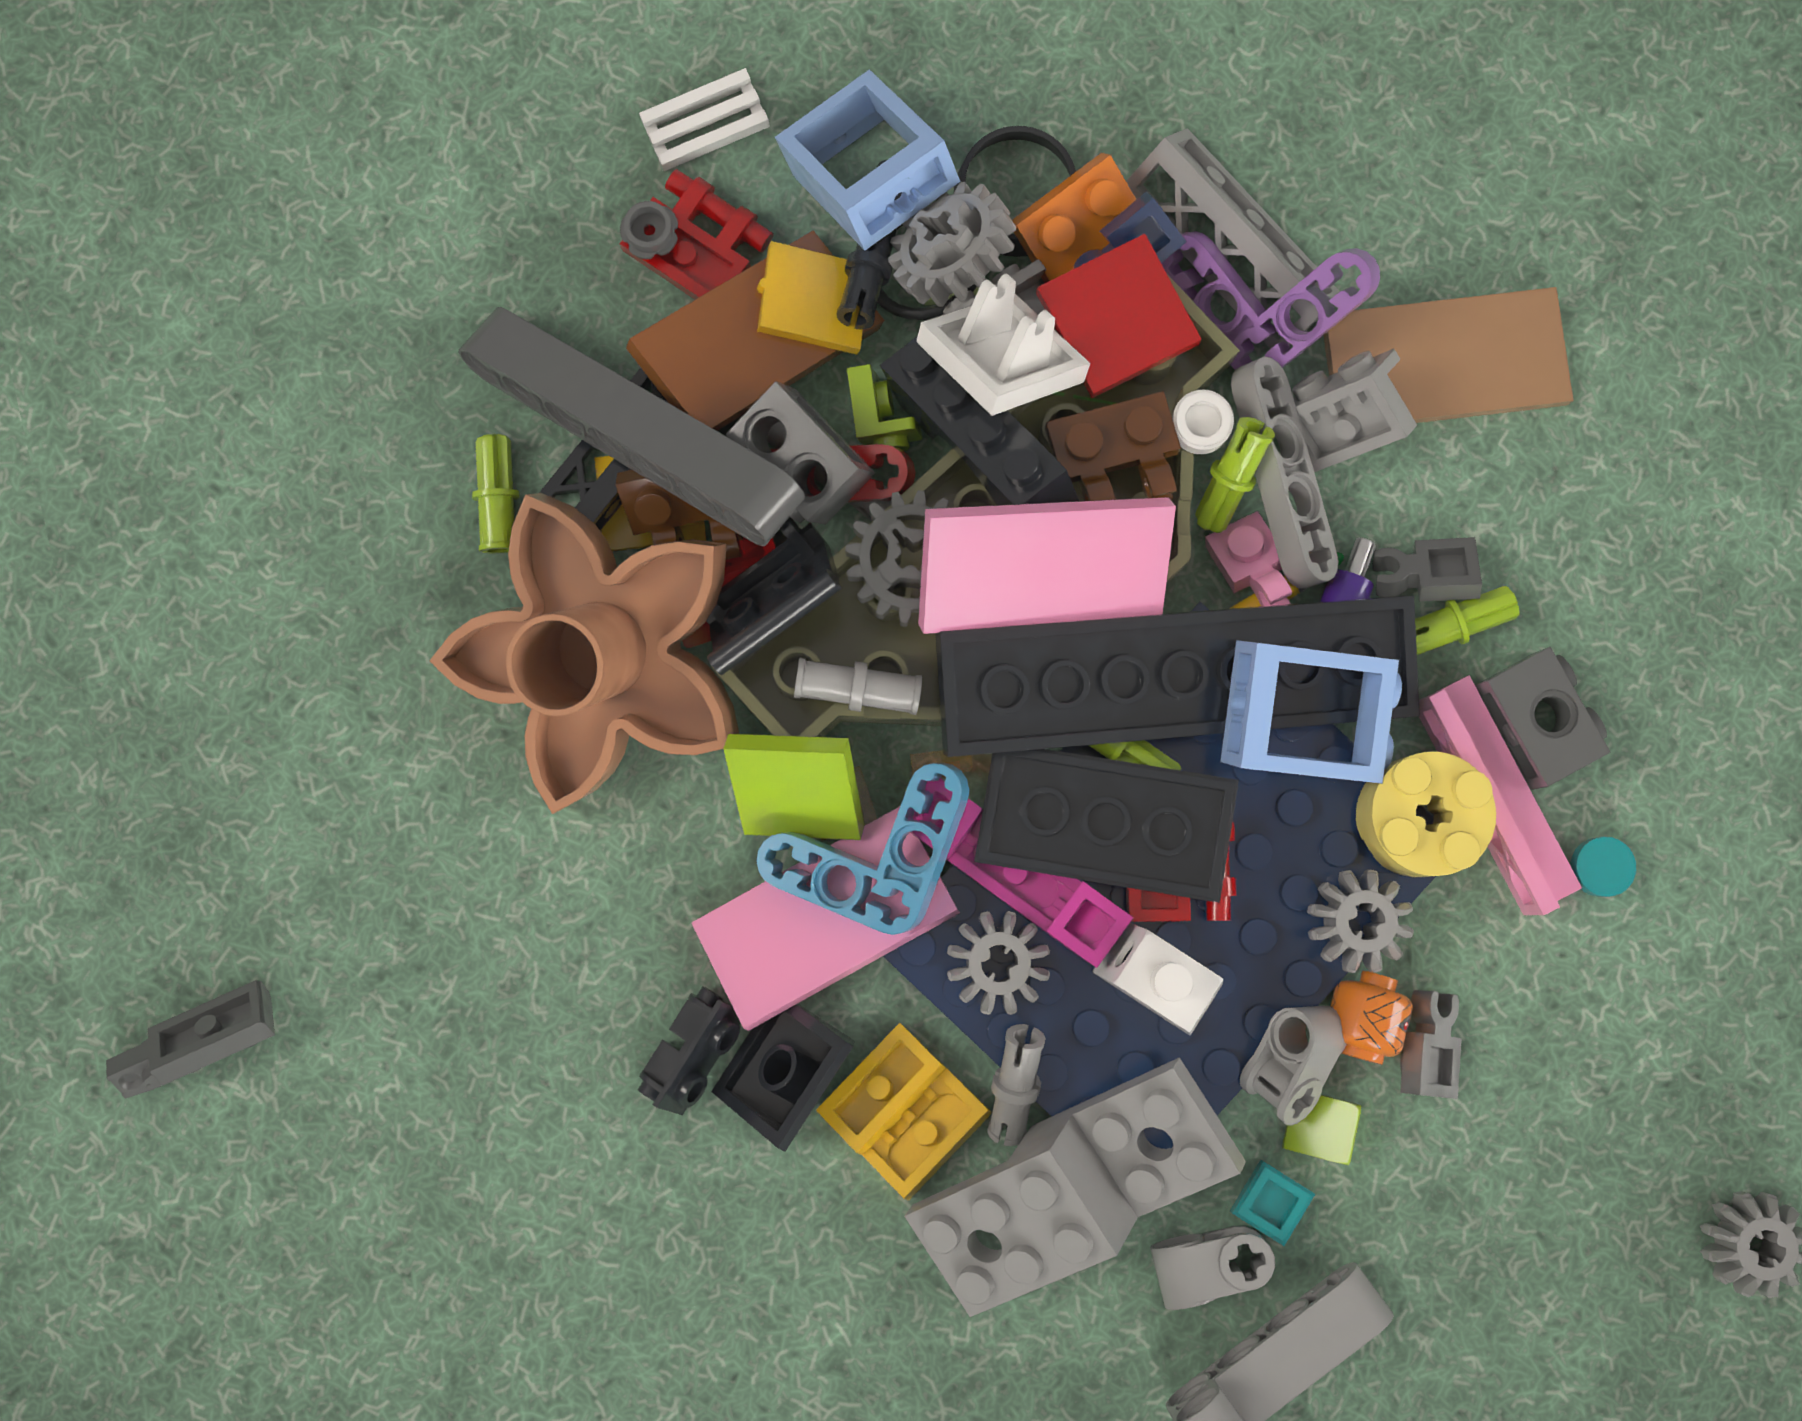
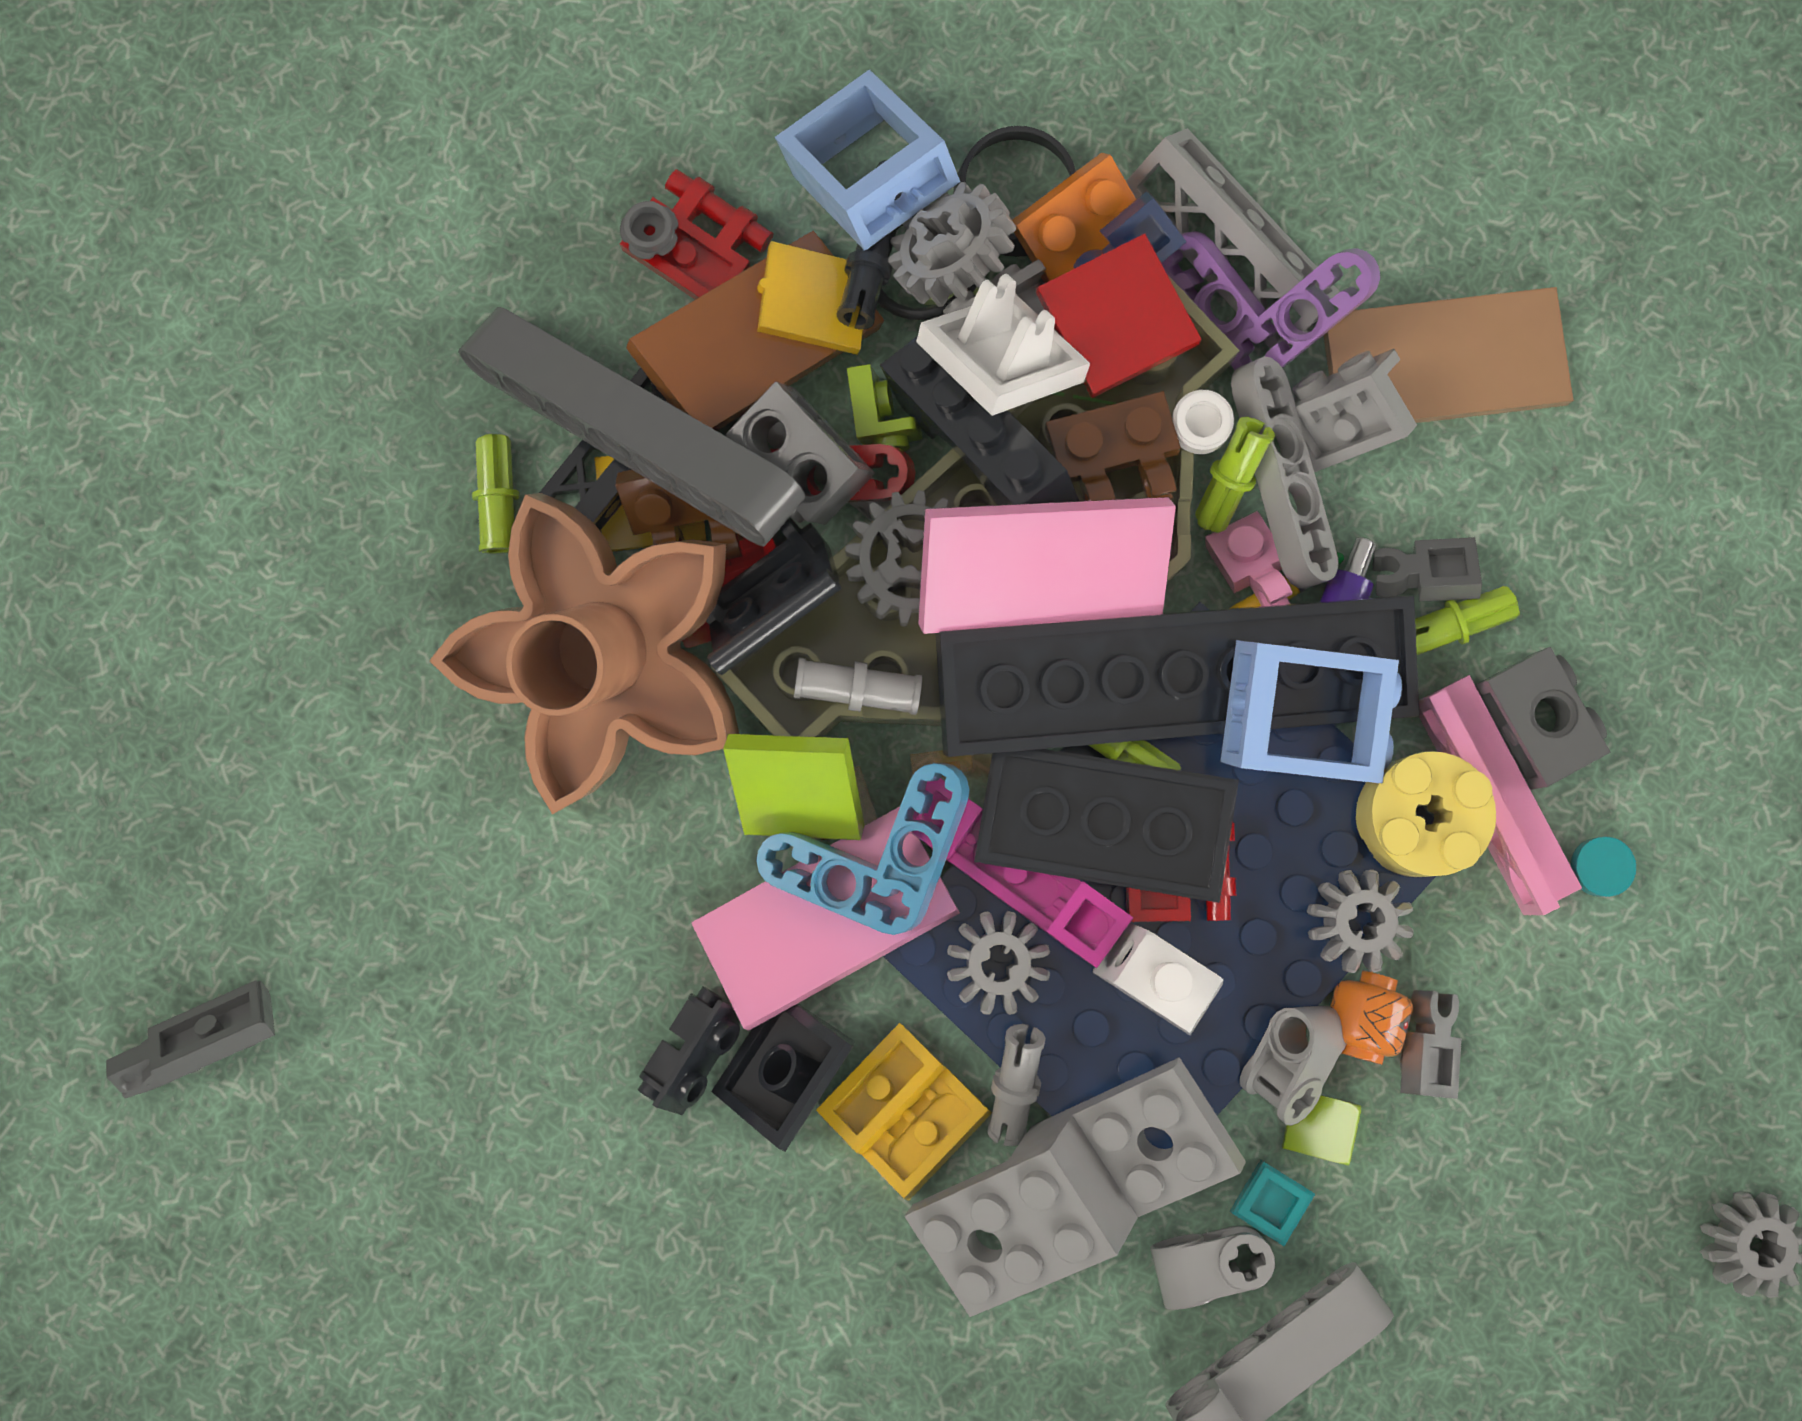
white tile [639,68,770,171] -> none

